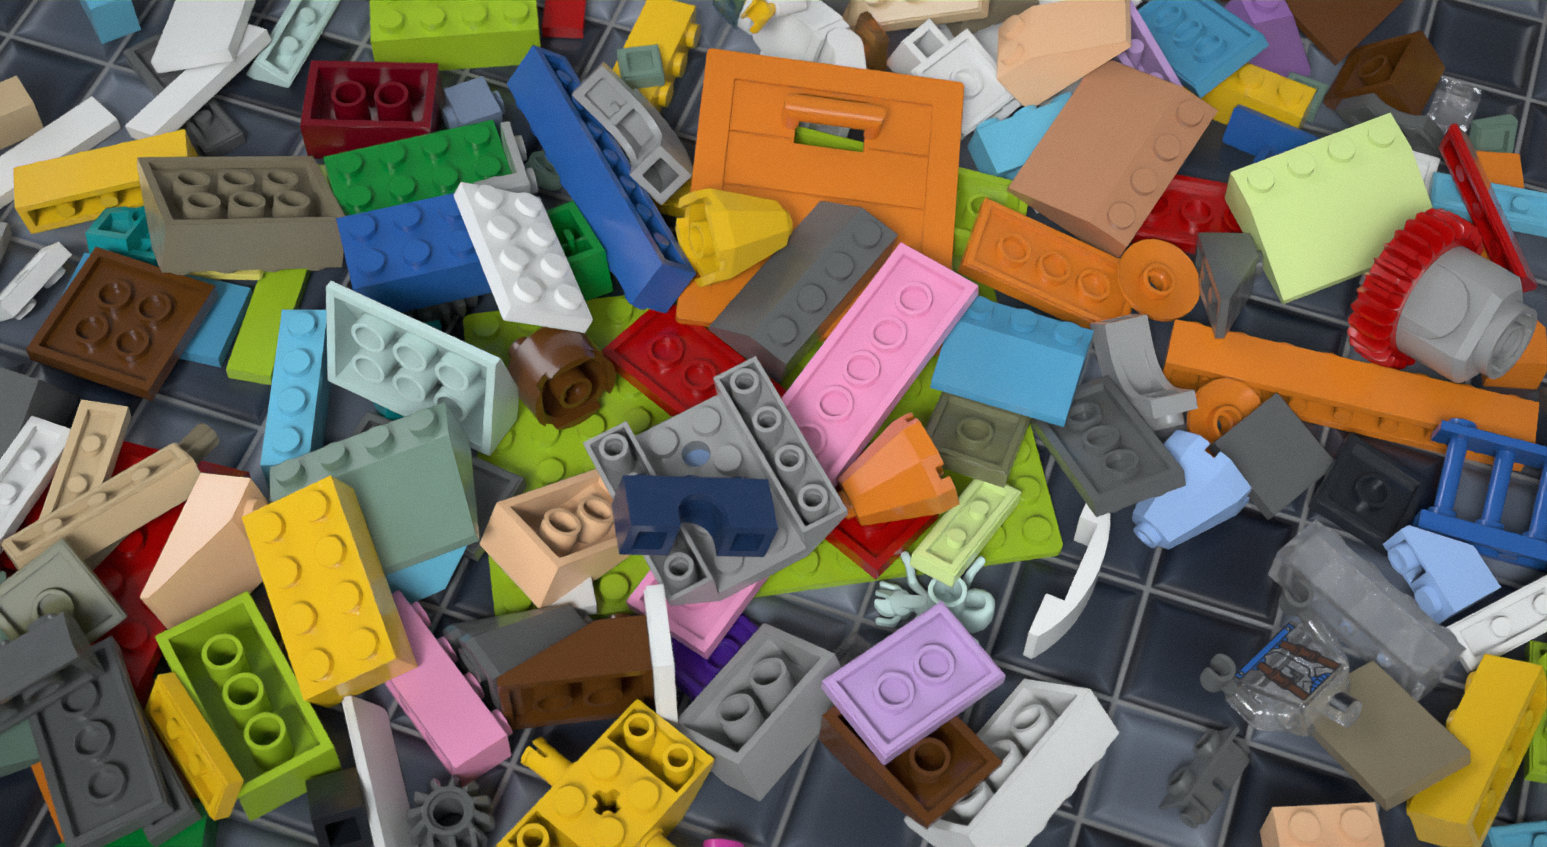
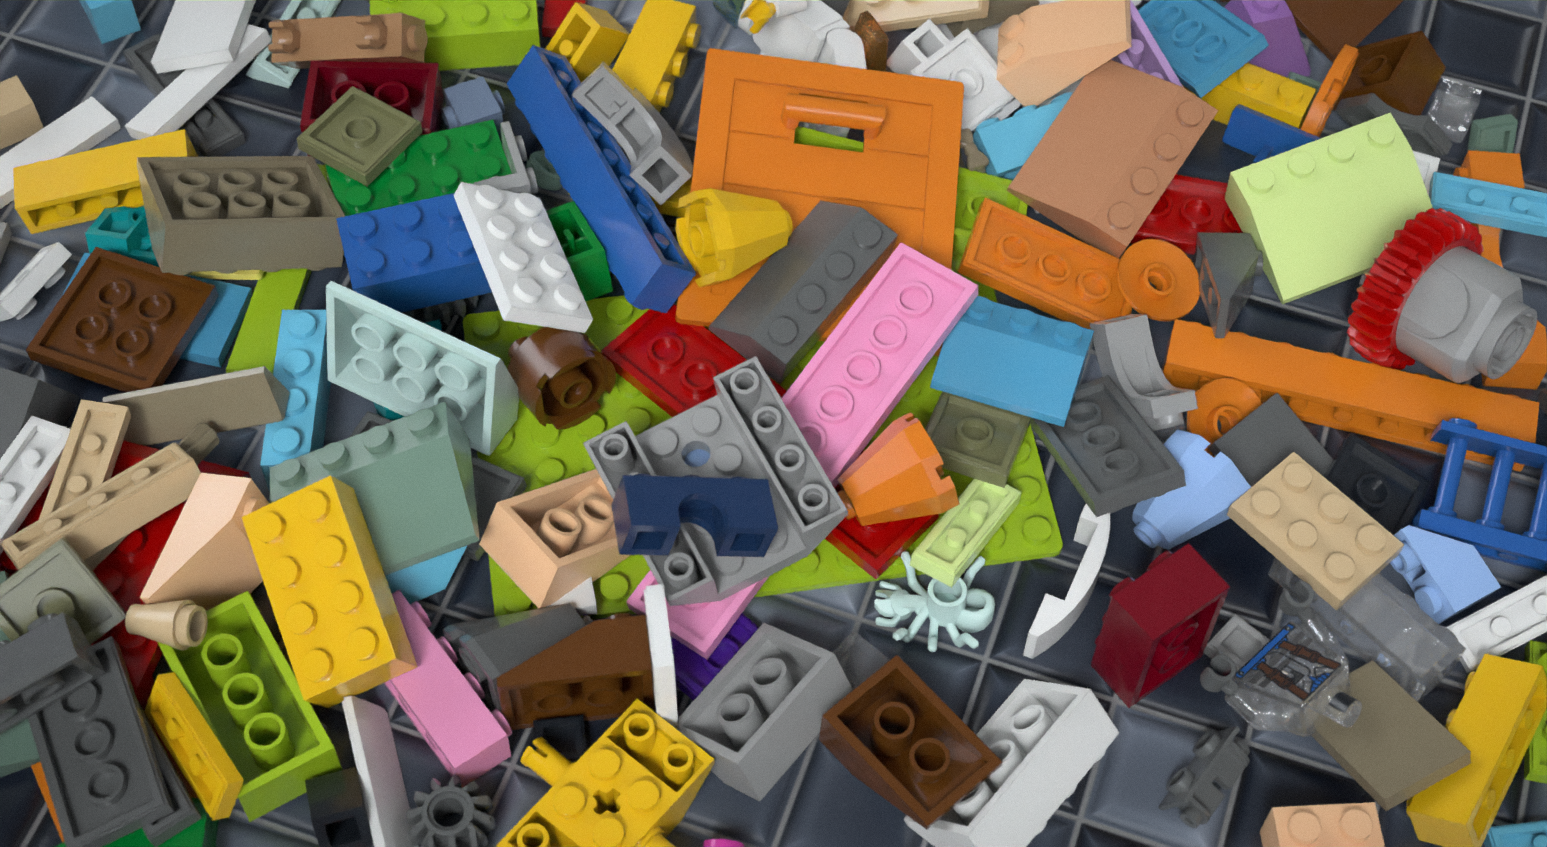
sand green tile [616,44,665,89] -> none
lavender tile [821,601,1006,766] -> none
red slope [1438,123,1538,293] -> none
none -> dark tan slope [102,366,290,446]
none -> tan cone [125,600,208,650]
none -> medium nougat brick [268,13,428,69]
none -> olive tile [296,86,422,186]
none -> black tile [533,715,587,763]
none -> yellow slope [546,2,630,83]
none -> dark tan piece [959,128,989,174]
none -> dark red brick [1091,543,1230,708]
none -> light grey tile [1204,614,1271,683]
none -> tan plate [1227,452,1404,611]
none -> orange tile [1301,44,1359,137]

